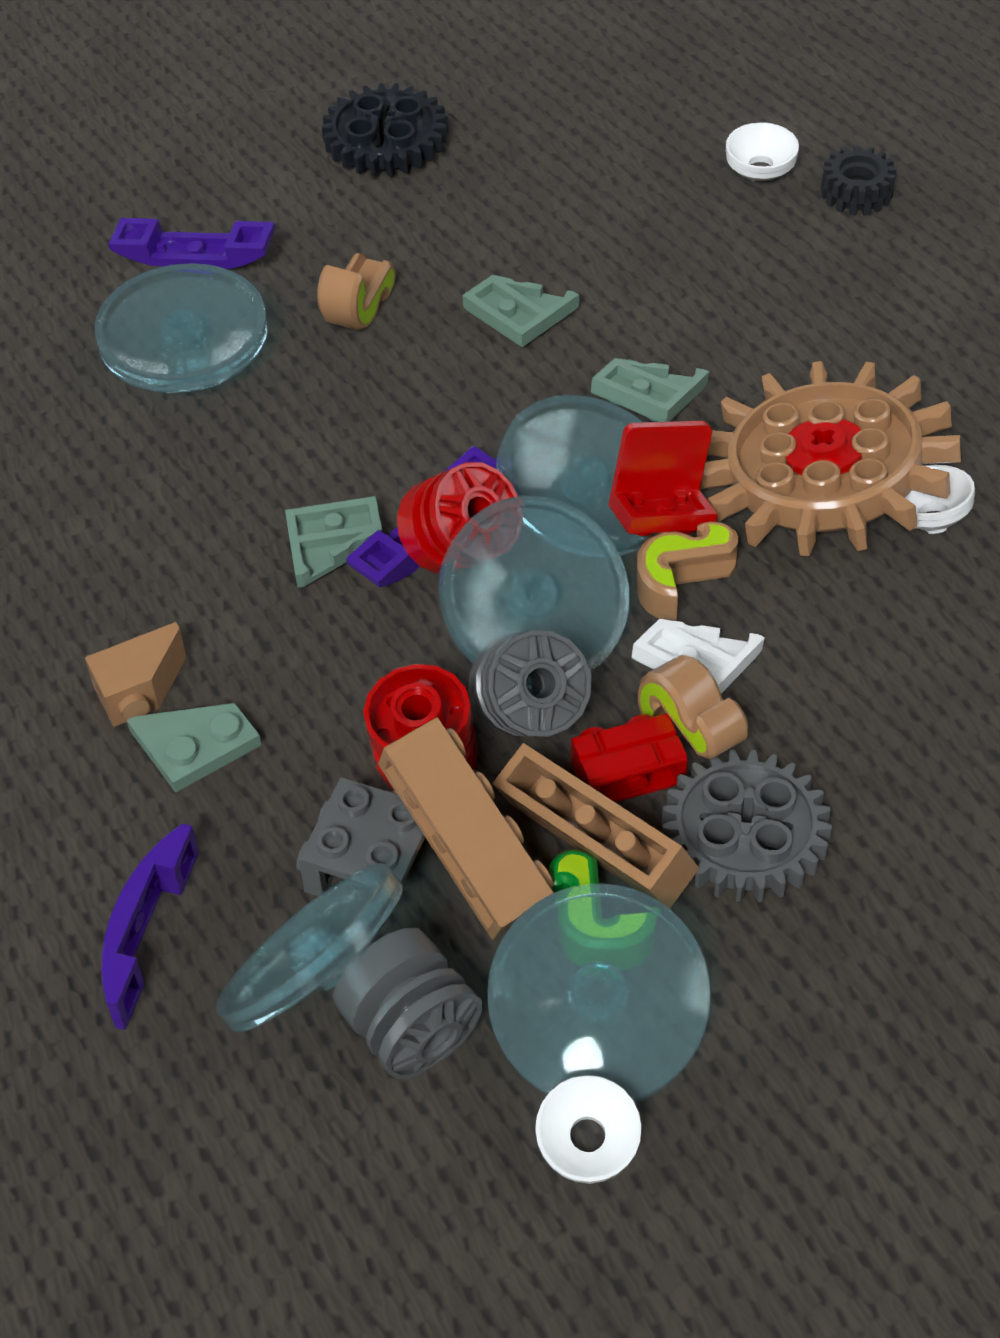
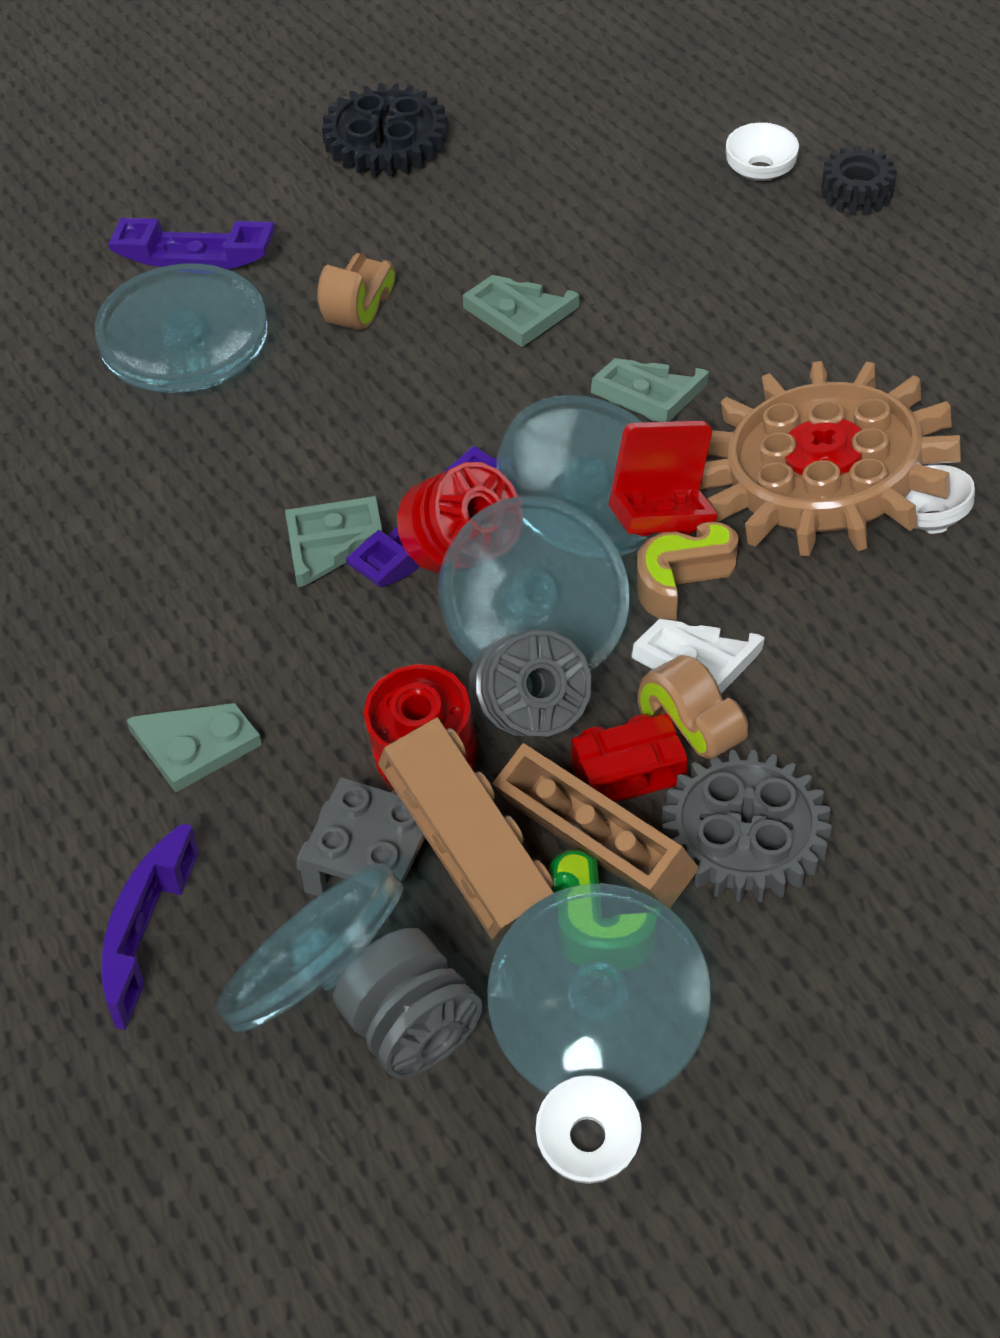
medium nougat slope [85,622,187,727] -> none

